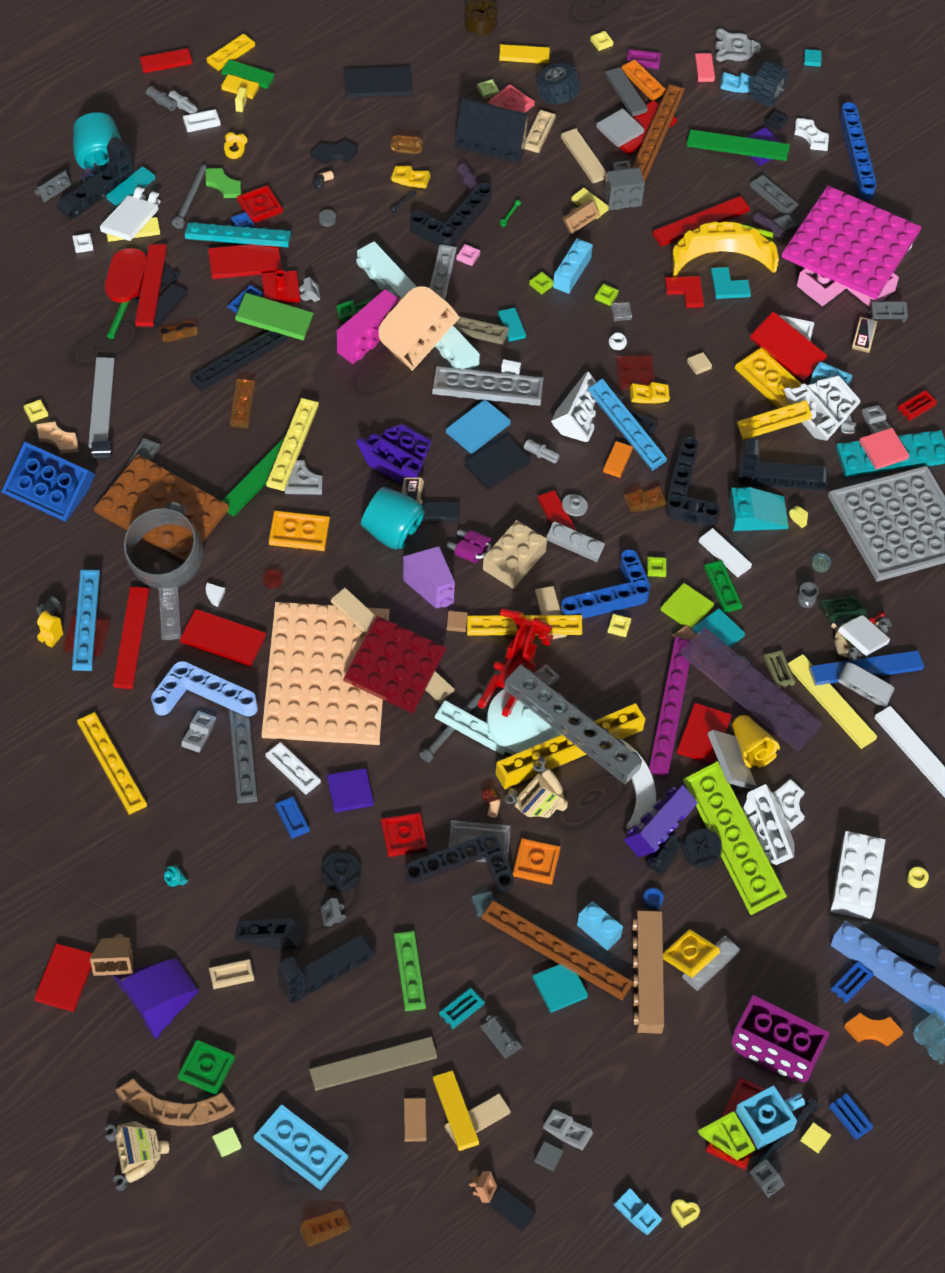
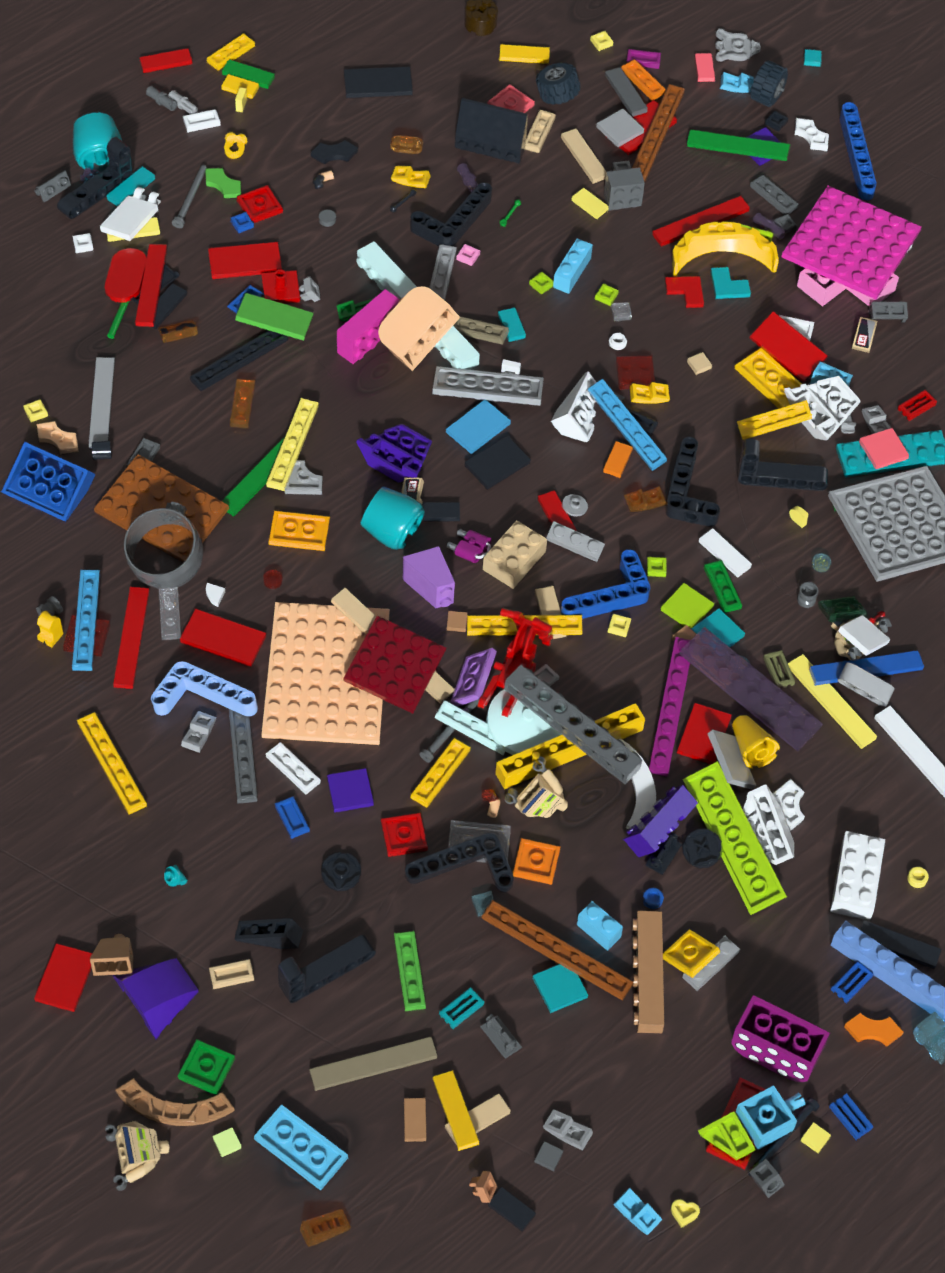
teal plate [185,223,291,247] -> none
dark grey tile [321,898,346,926] -> none
yellowish green tile [477,79,499,99] -> none
light grey axle [524,439,559,463] -> none
medium nougat tile [563,200,600,234] -> none
teal slope [729,487,789,531] -> none
none -> yellow tile [411,738,471,808]
none -> medium lavender tile [451,648,497,707]

